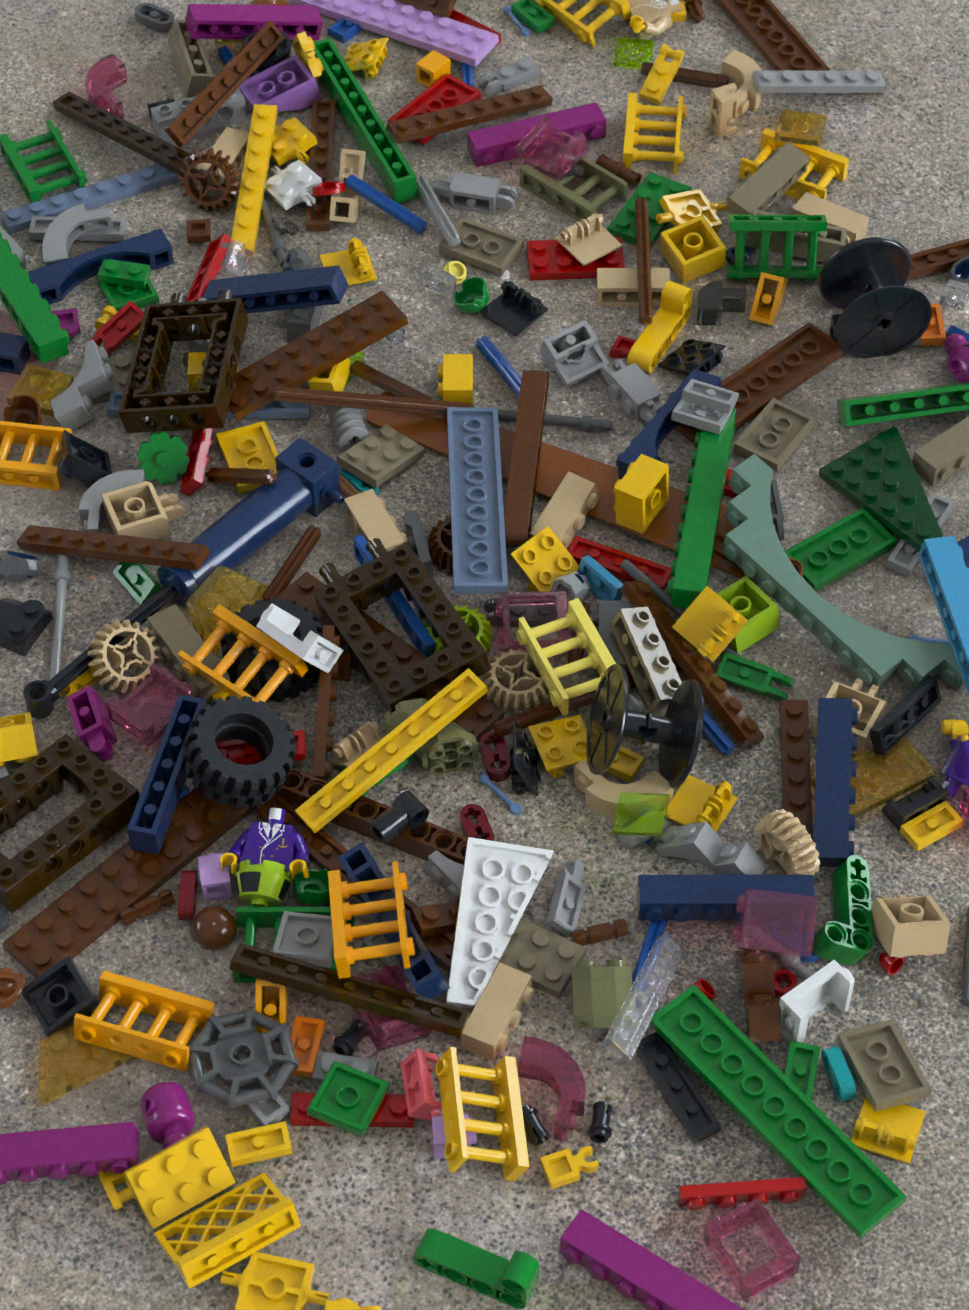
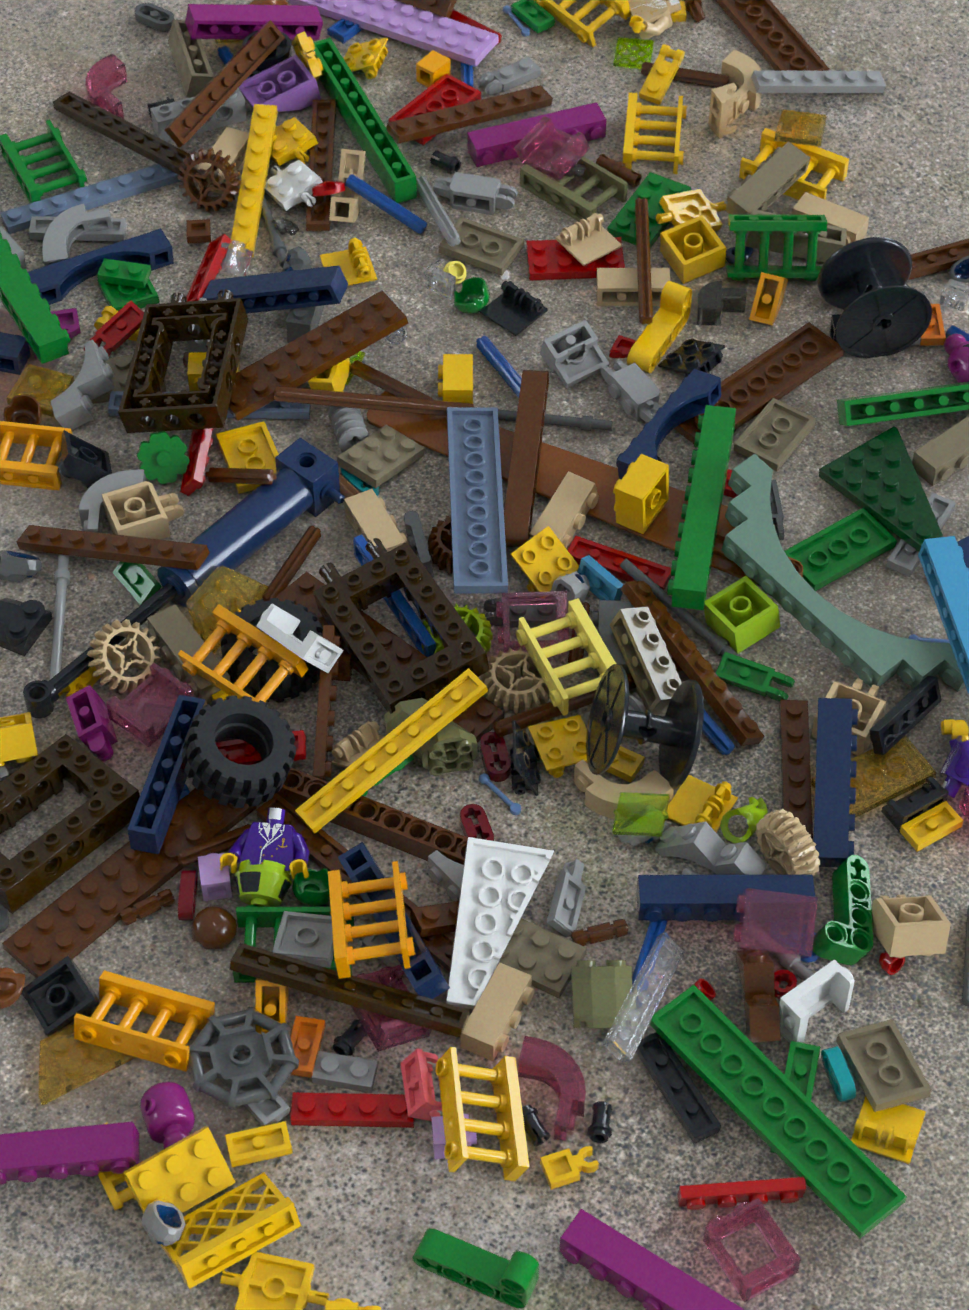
green tile [307,1060,390,1138] -> none
black piece [369,791,430,844] -> none
light grey slope [671,379,739,435] -> none
yellow hinge [672,586,748,662] -> none
none -> light grey rock [142,1201,185,1246]
none -> reddish brown axle [177,824,251,867]
none -> black pin [430,150,461,174]
none -> lime piece [721,797,768,843]

